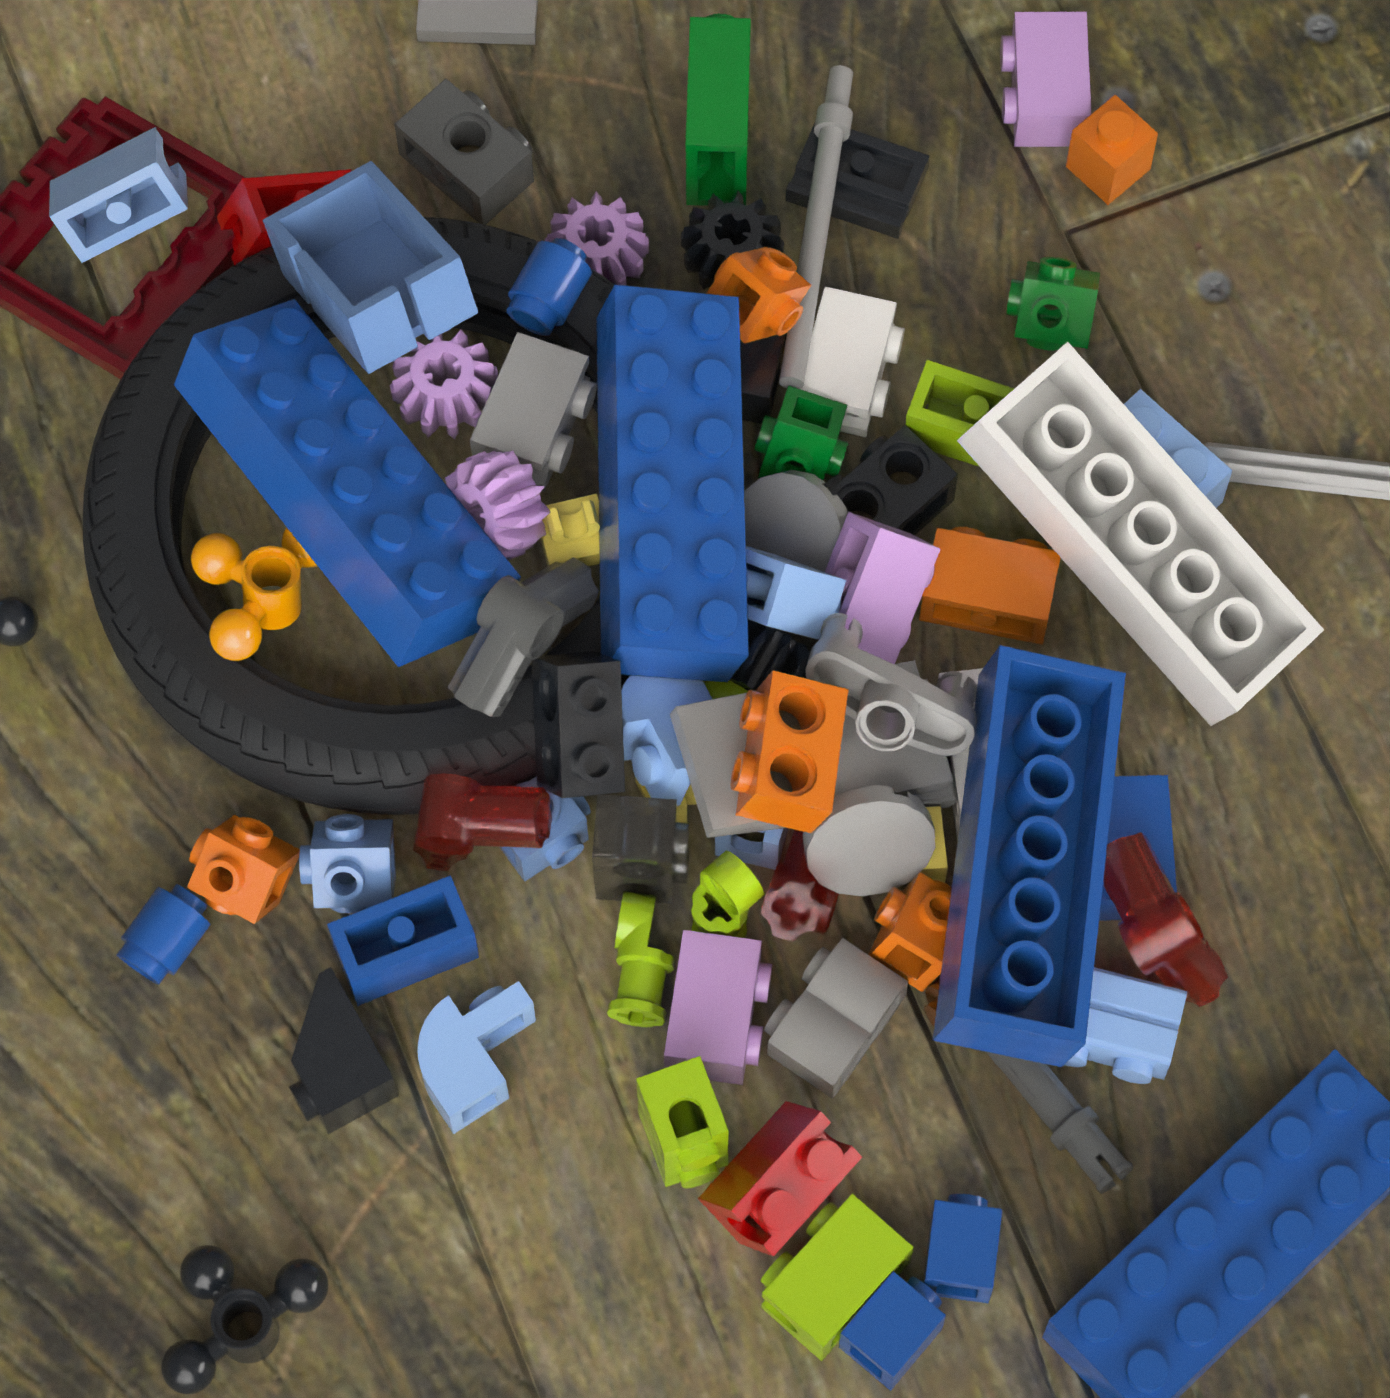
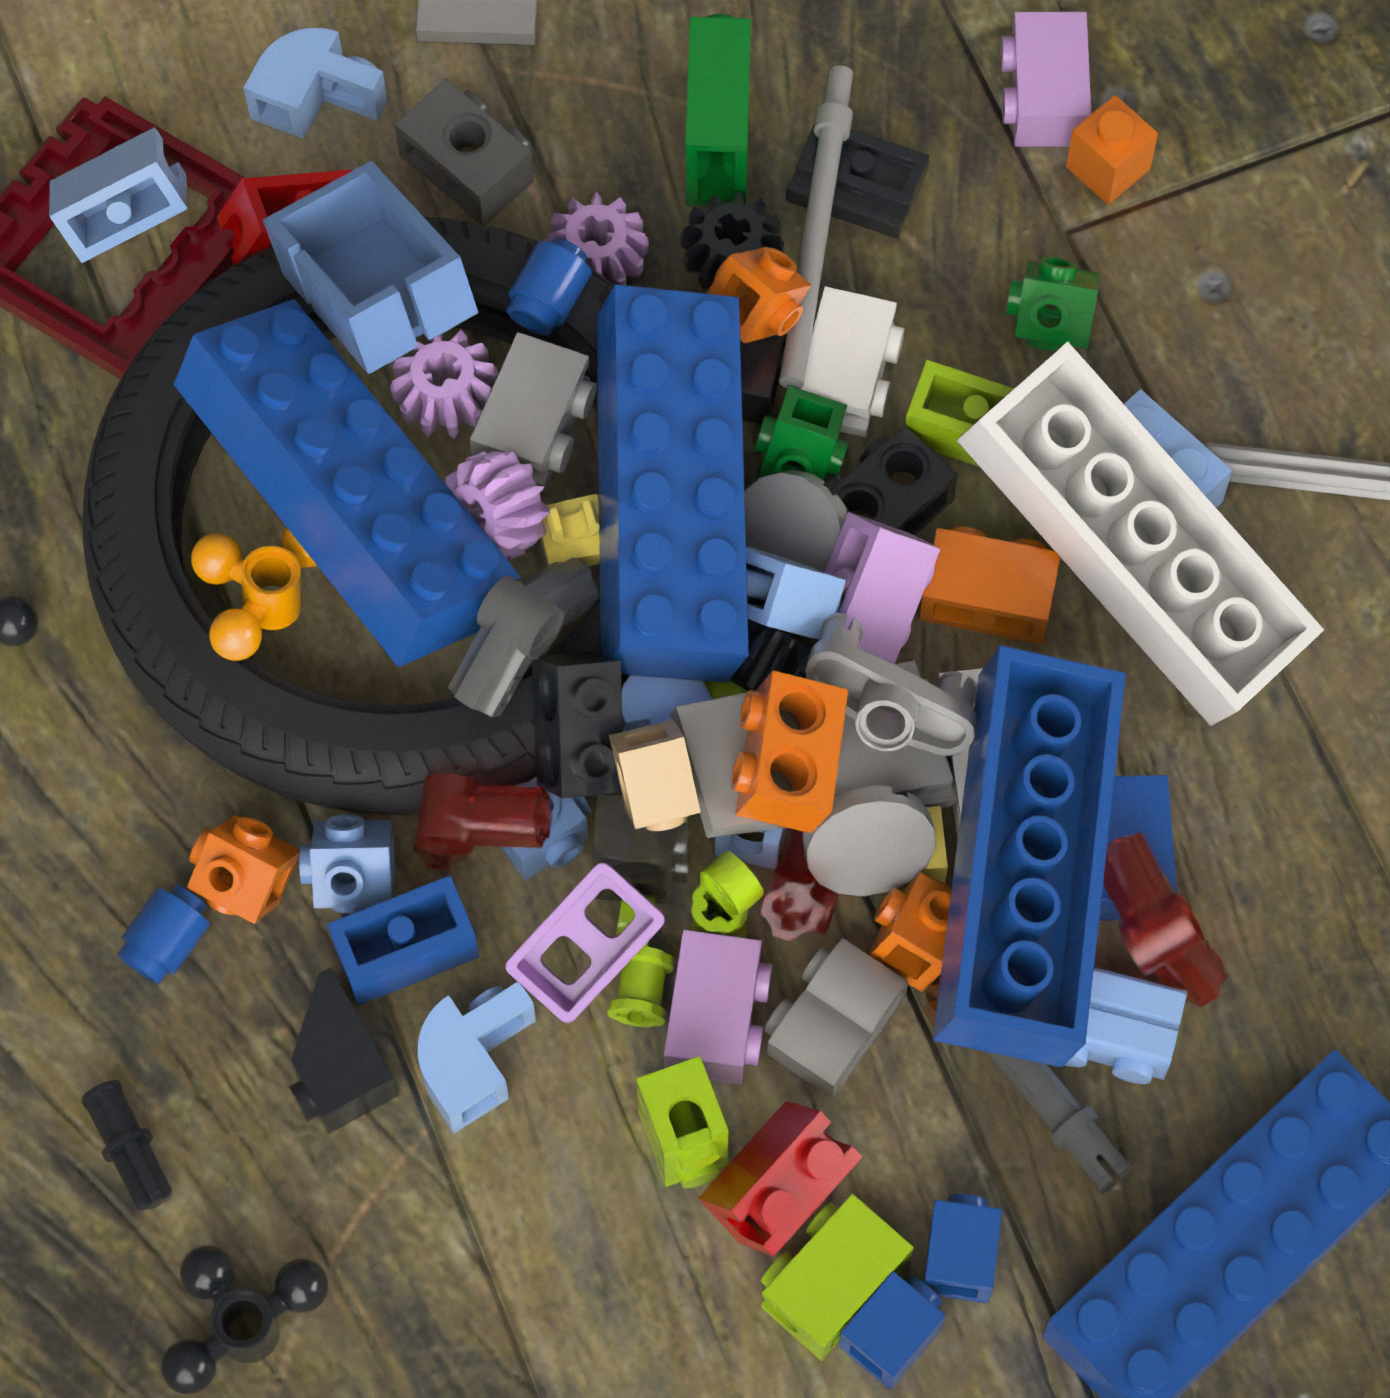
none -> black axle [82,1080,172,1211]
none -> light blue brick [243,28,388,139]
none -> piece [506,863,664,1023]
none -> tan brick [609,719,701,831]

